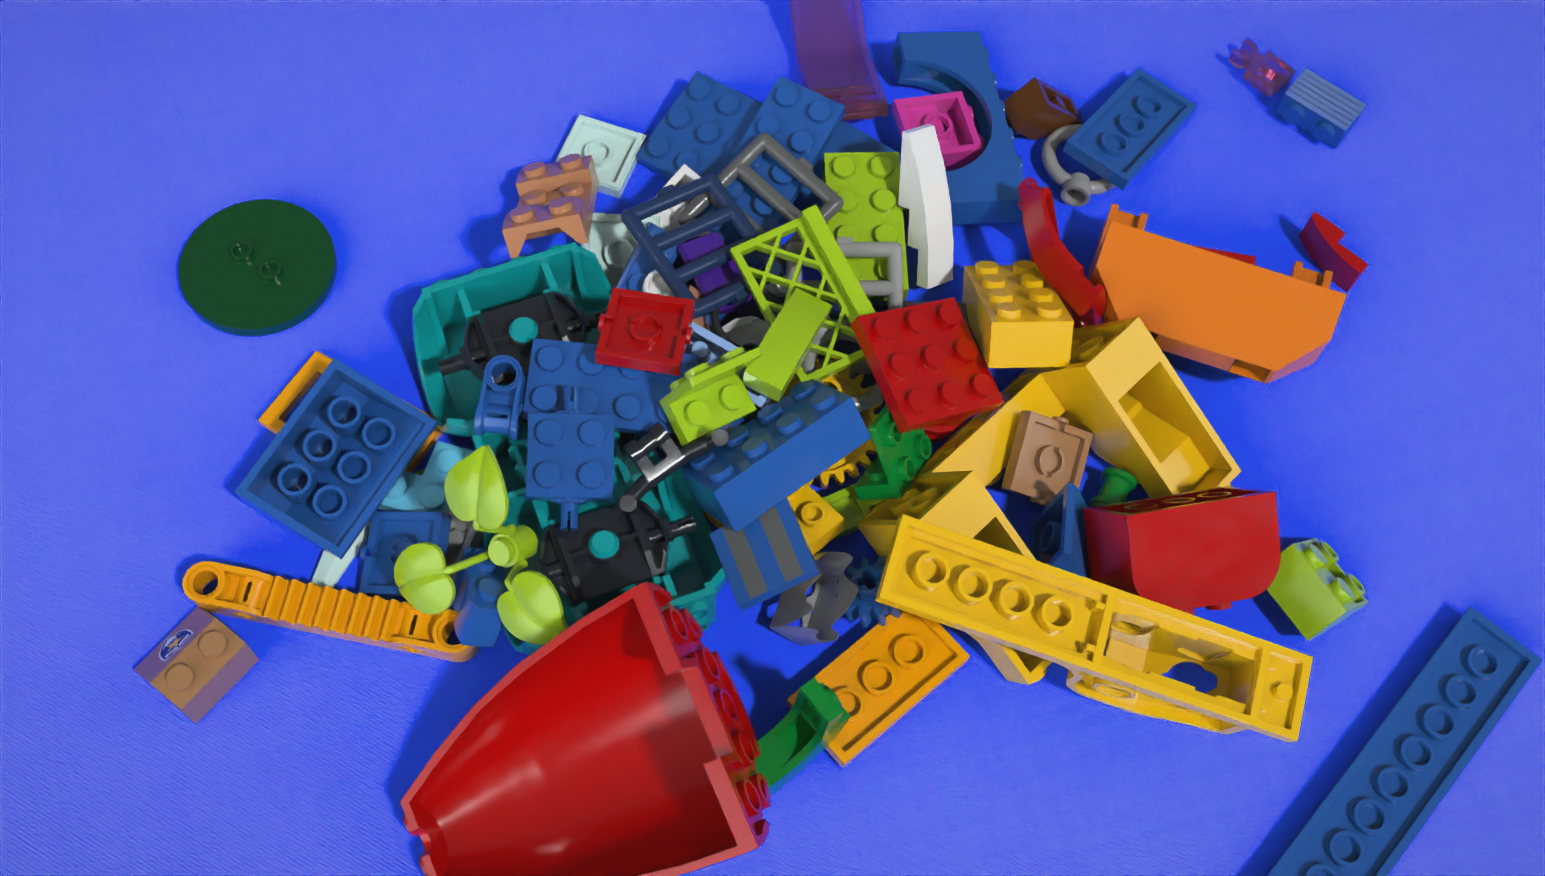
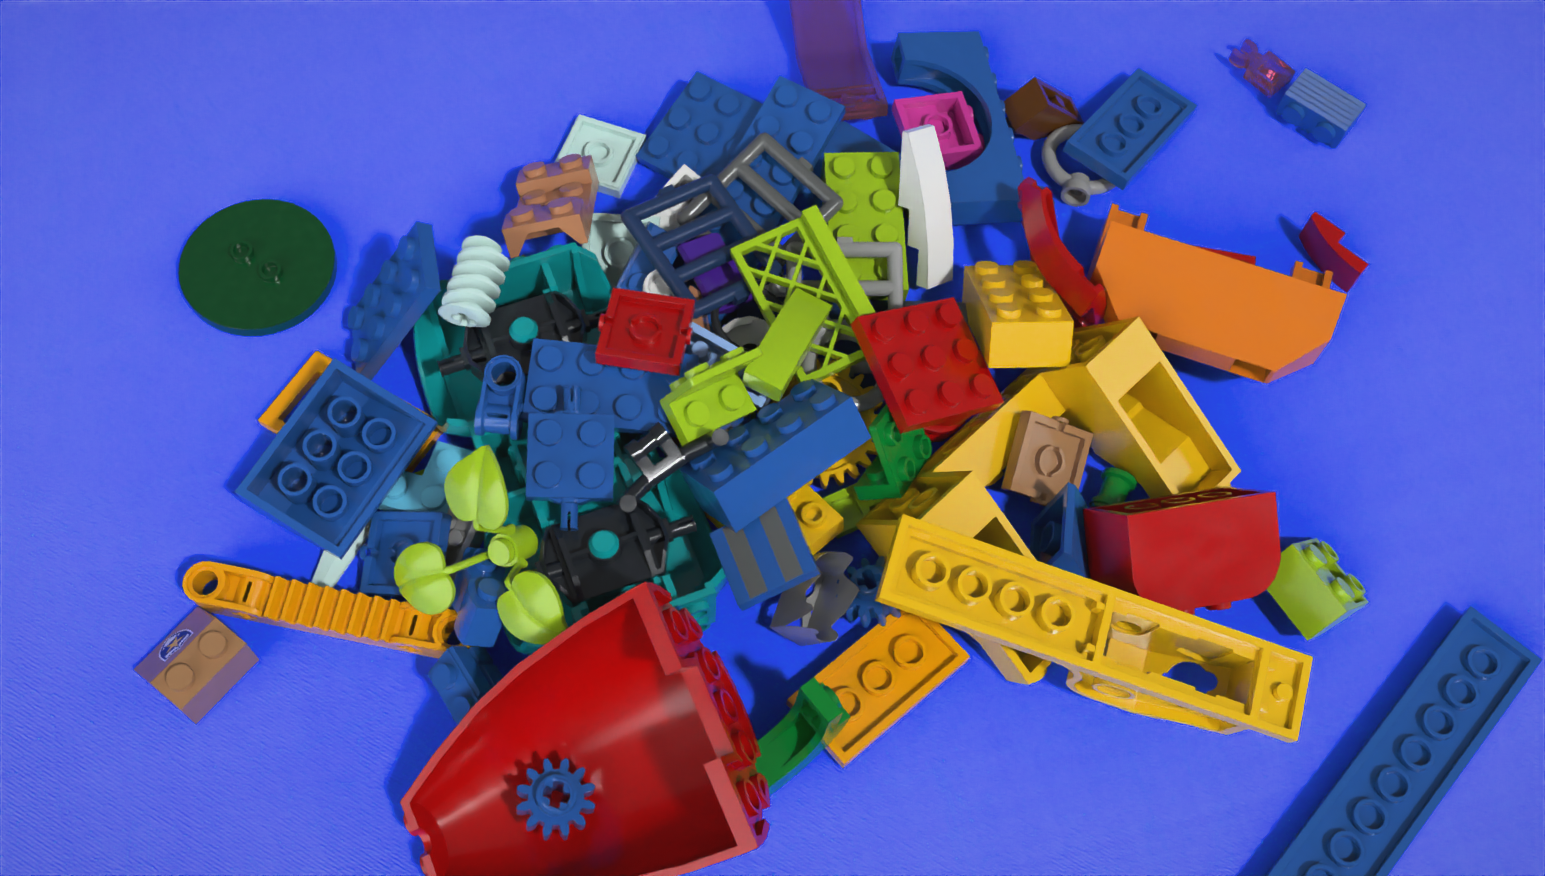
none -> blue plate [348,221,441,380]
none -> blue brick [428,646,503,725]
none -> light aqua piece [438,235,510,327]
none -> blue gear [516,758,595,841]

